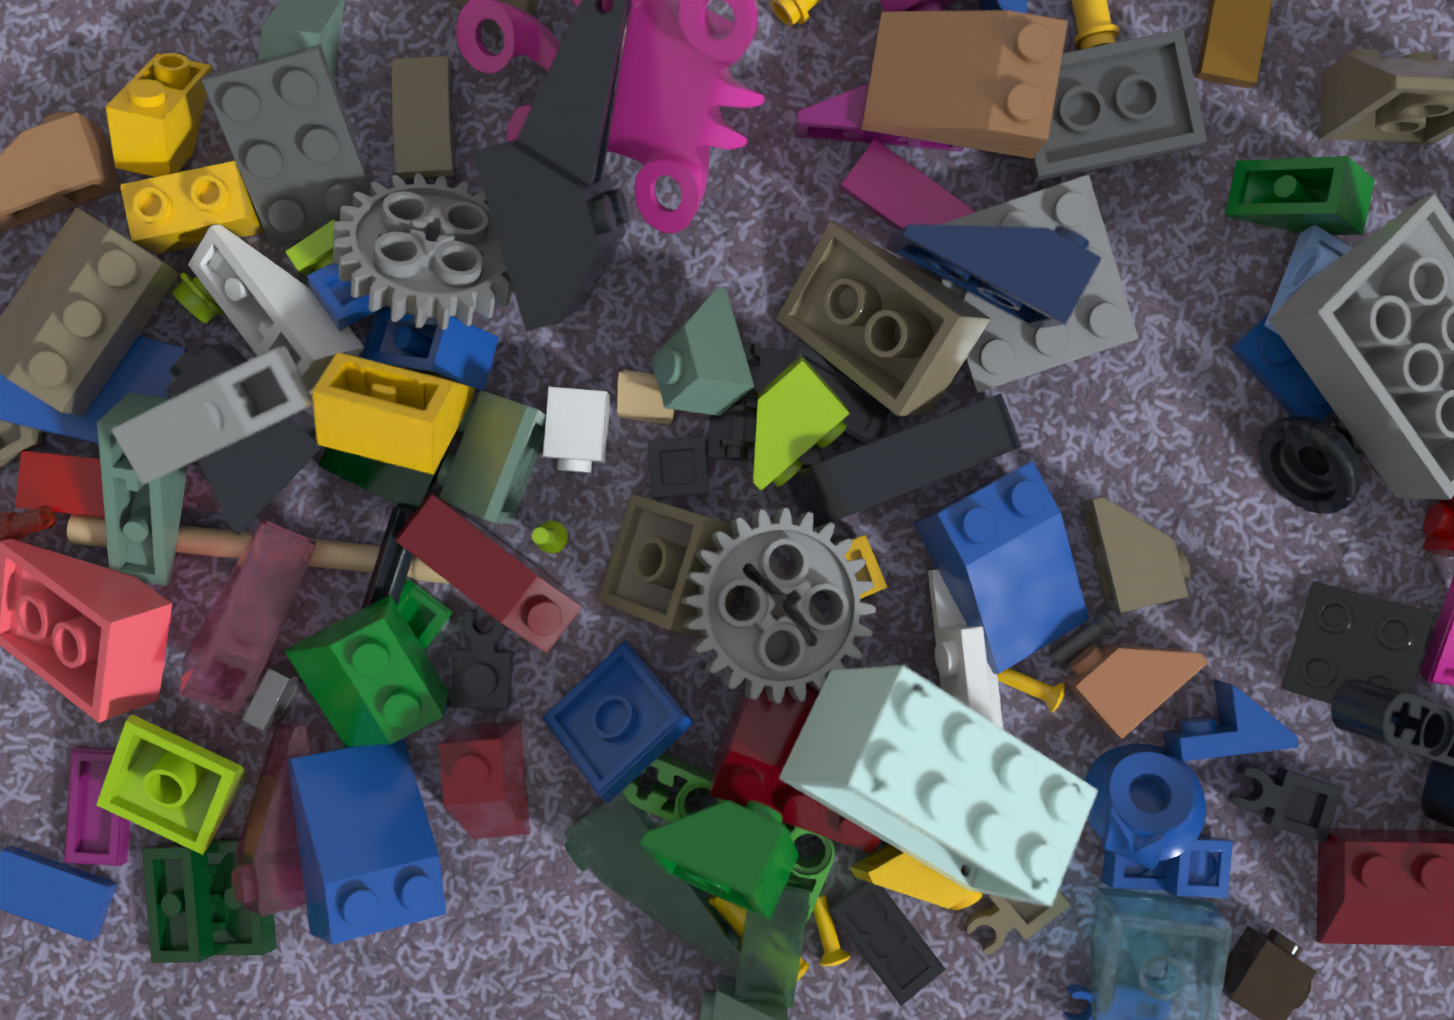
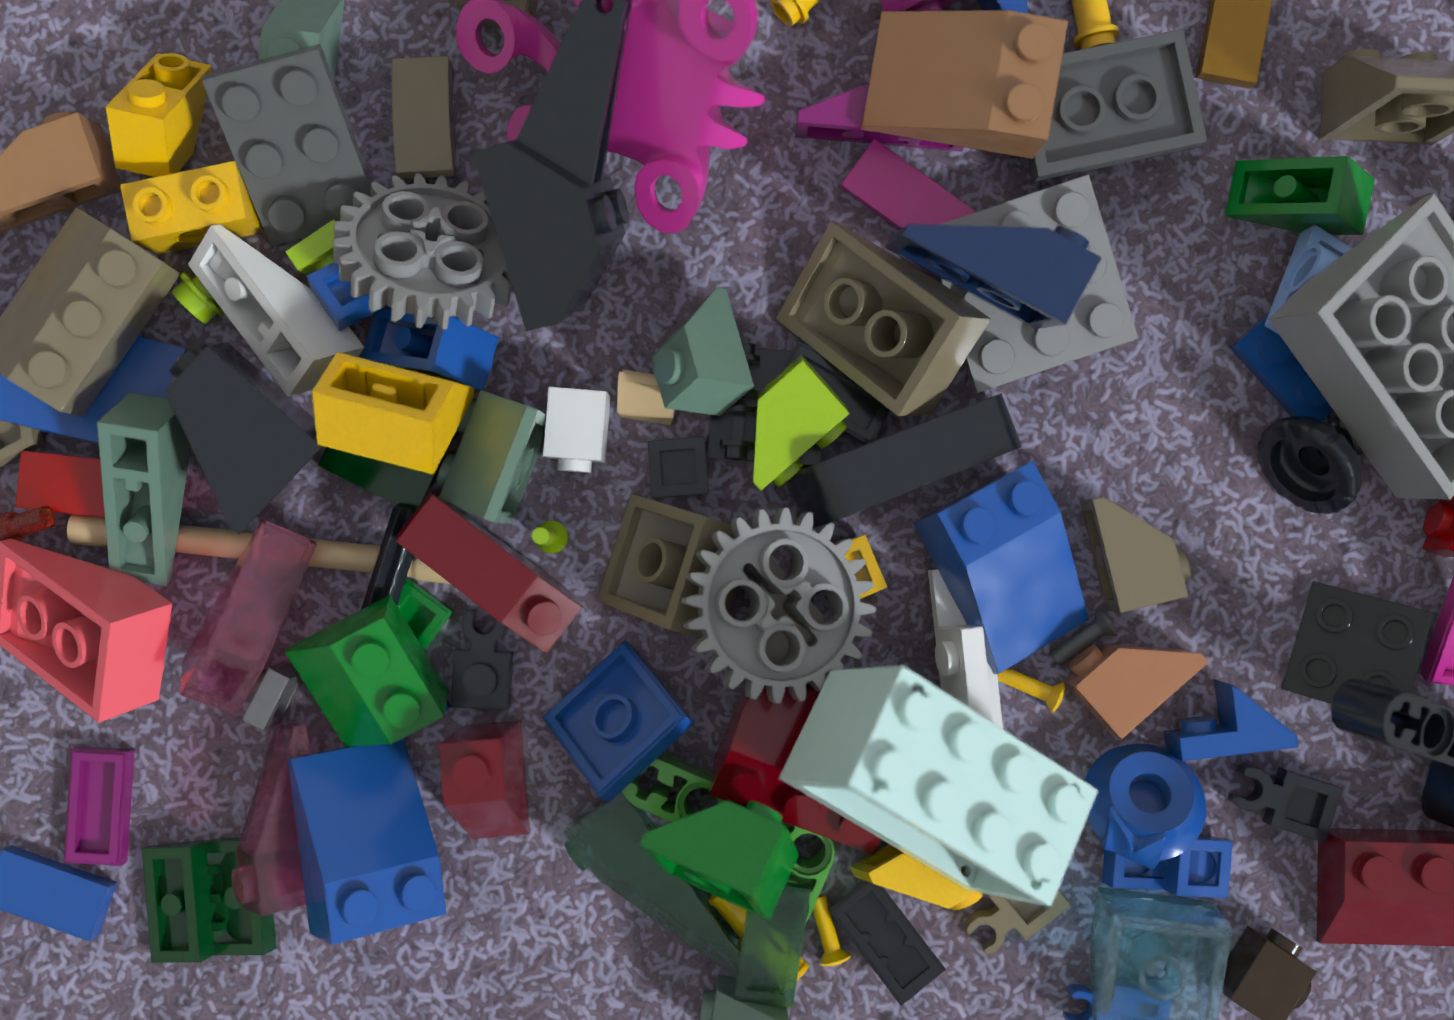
lime slope [96,714,249,855] -> none
light grey slope [111,346,313,485] -> none

